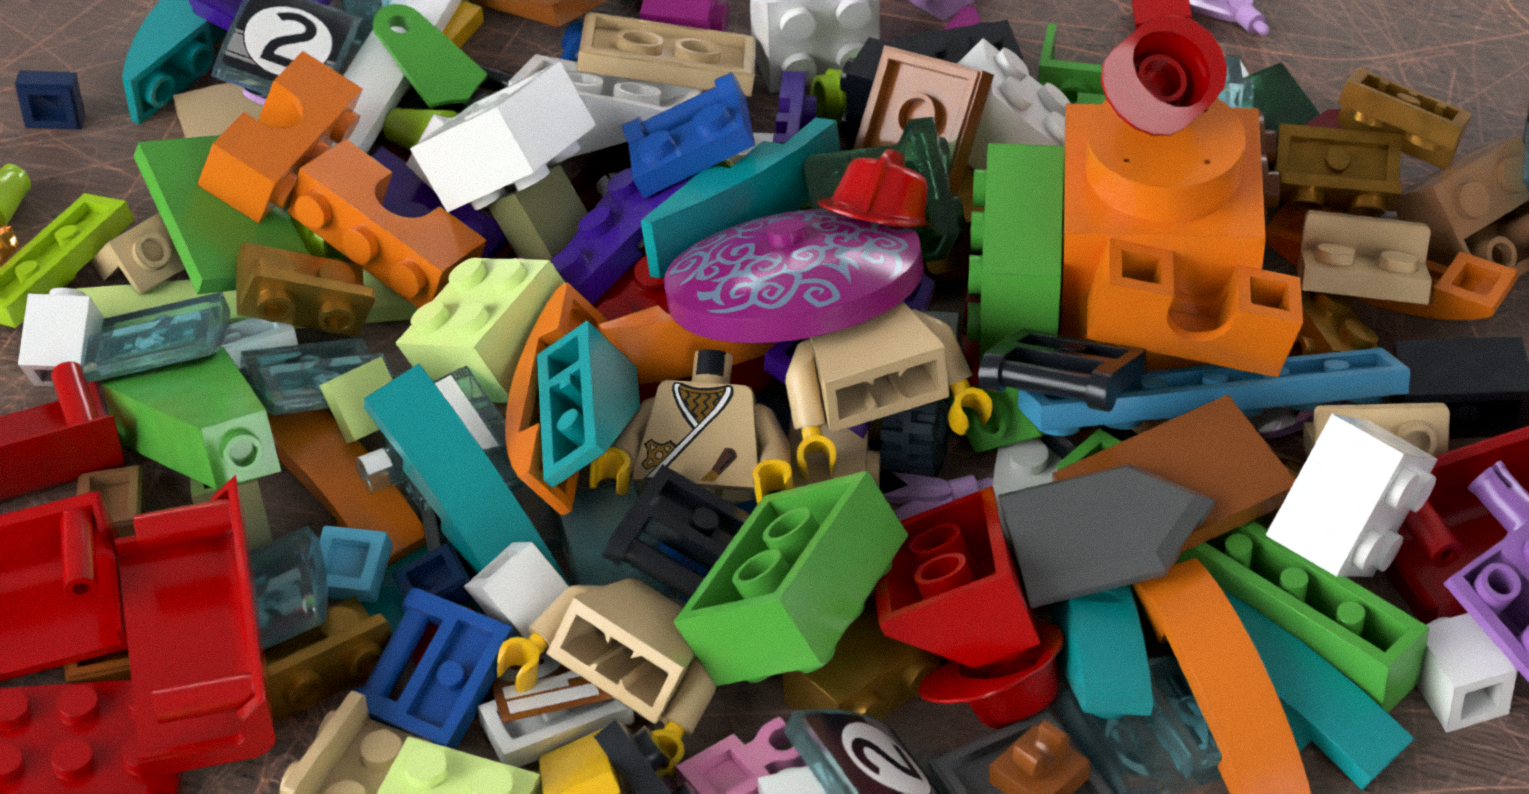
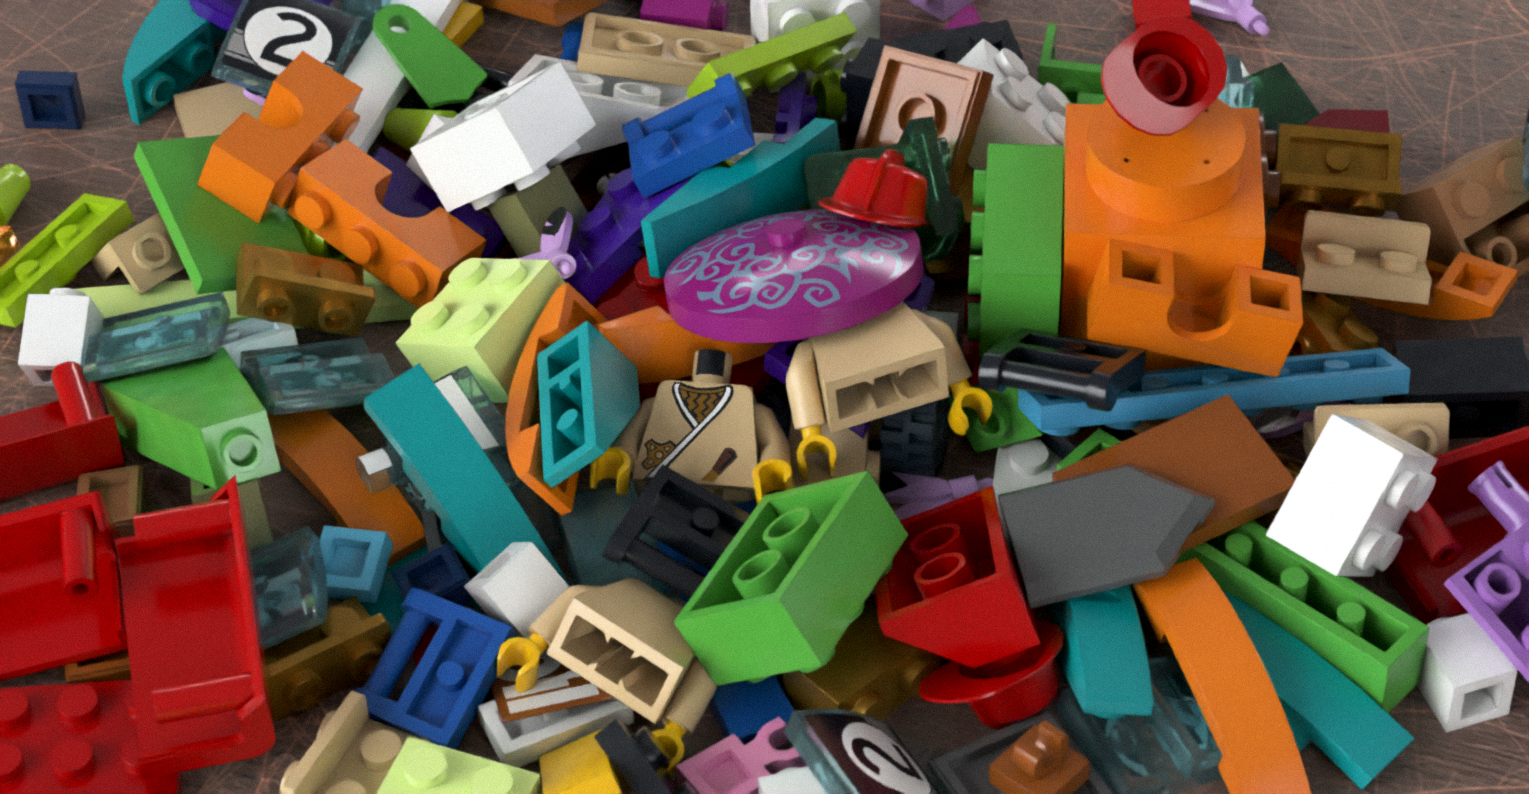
yellowish green tile [319,356,393,444] -> none
pearl gold bracket [1337,67,1472,169] -> none
none -> lavender piece [520,207,576,279]
none -> lime plate [685,12,857,99]
none -> blue tile [709,675,799,745]

